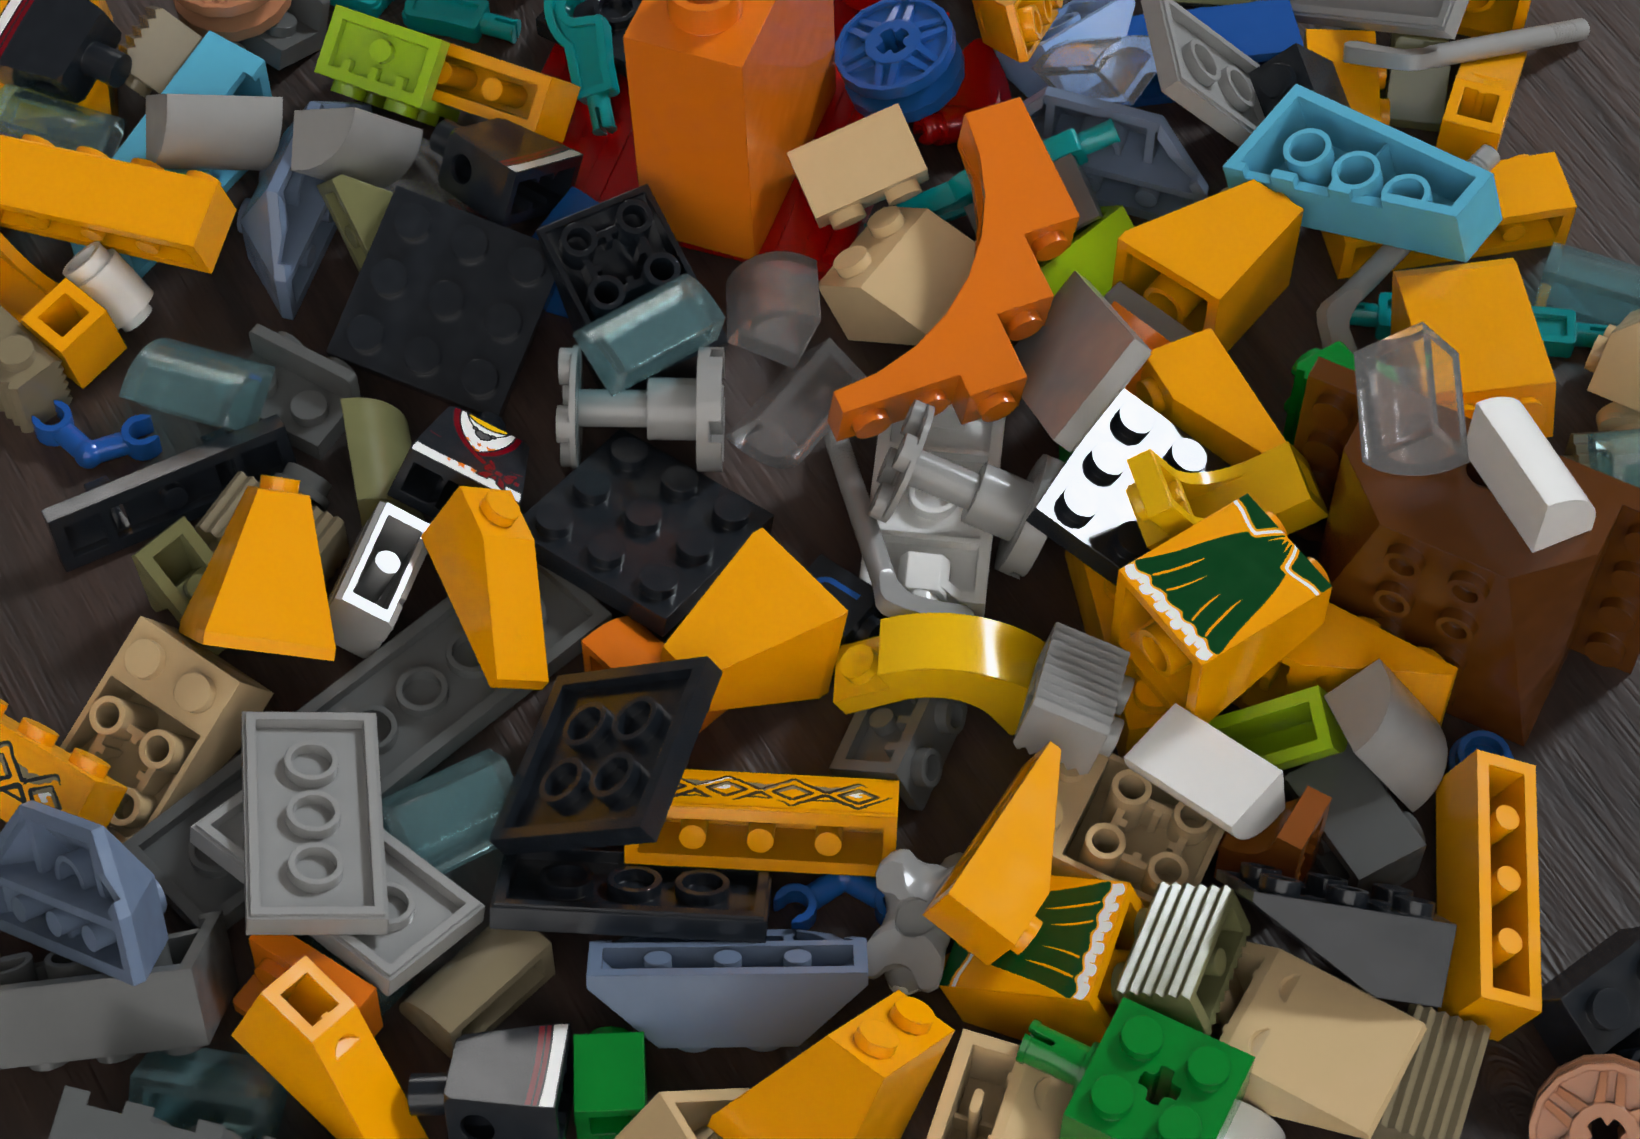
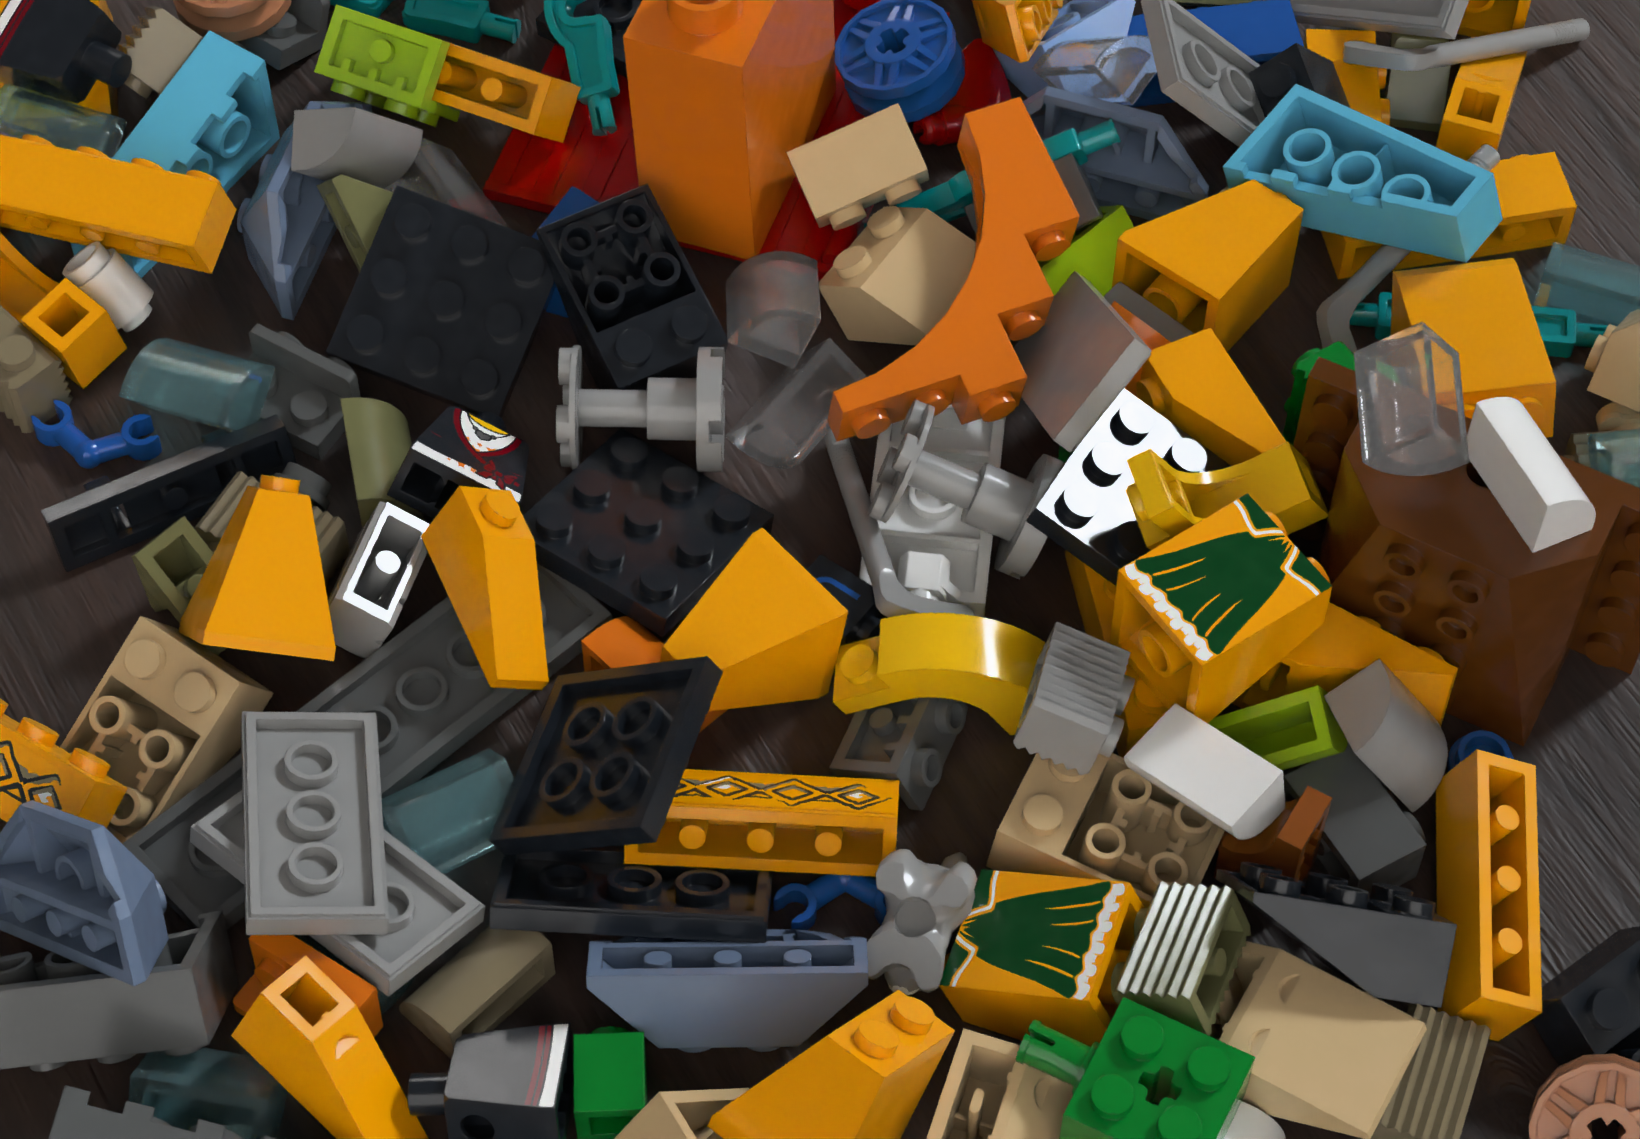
light grey brick [146,94,283,171] -> none
black torso [430,118,584,227] -> none
clear light blue brick [573,274,726,397] -> none
light orange slope [922,741,1061,966] -> none

